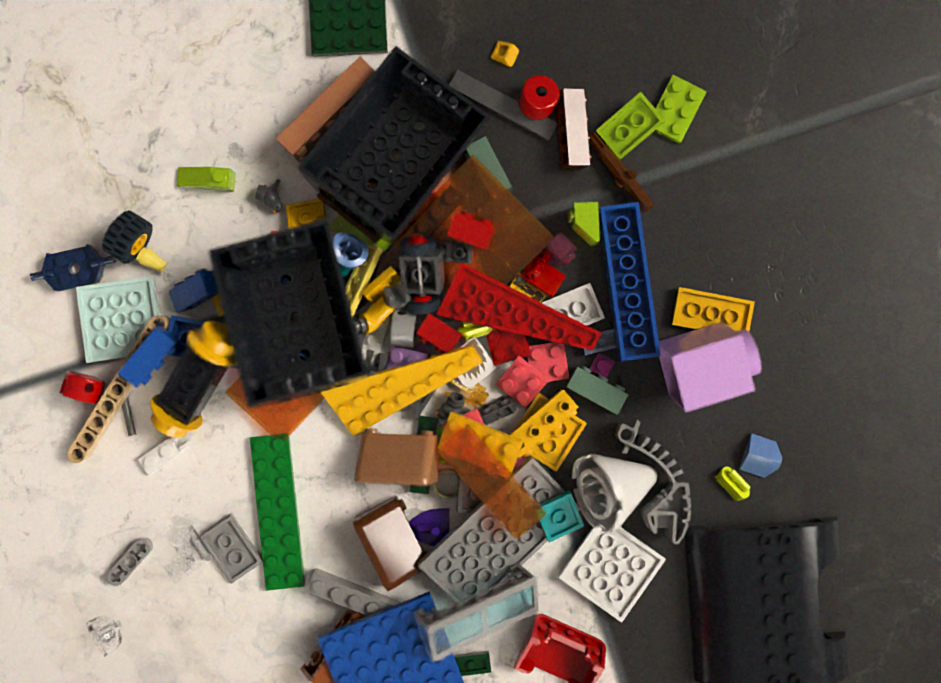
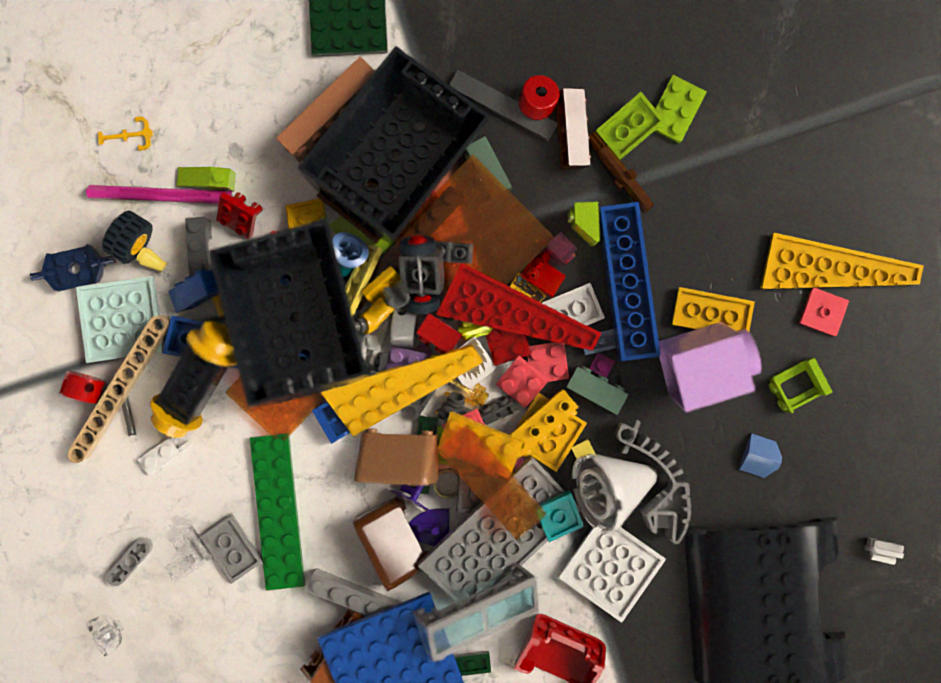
blue brick [118,325,179,388] -> none
dark grey animal [255,179,283,214] -> none
red brick [447,211,497,249] -> none
yellow slope [491,41,519,67] -> none
neon yellow piece [715,467,751,501] -> none
none -> dark pink piece [86,185,233,204]
none -> yellow piece [98,116,153,151]
none -> dark grey arch [185,217,213,276]
none -> red plate [216,192,263,239]
none -> blue hinge [312,402,350,444]
none -> dark purple shield [389,484,431,513]
none -> light yellow tile [571,439,596,459]
none -> yellow wing [760,233,924,289]
none -> lime panel [768,358,832,414]
none -> coral plate [798,287,849,337]
none -> white piece [864,538,904,565]

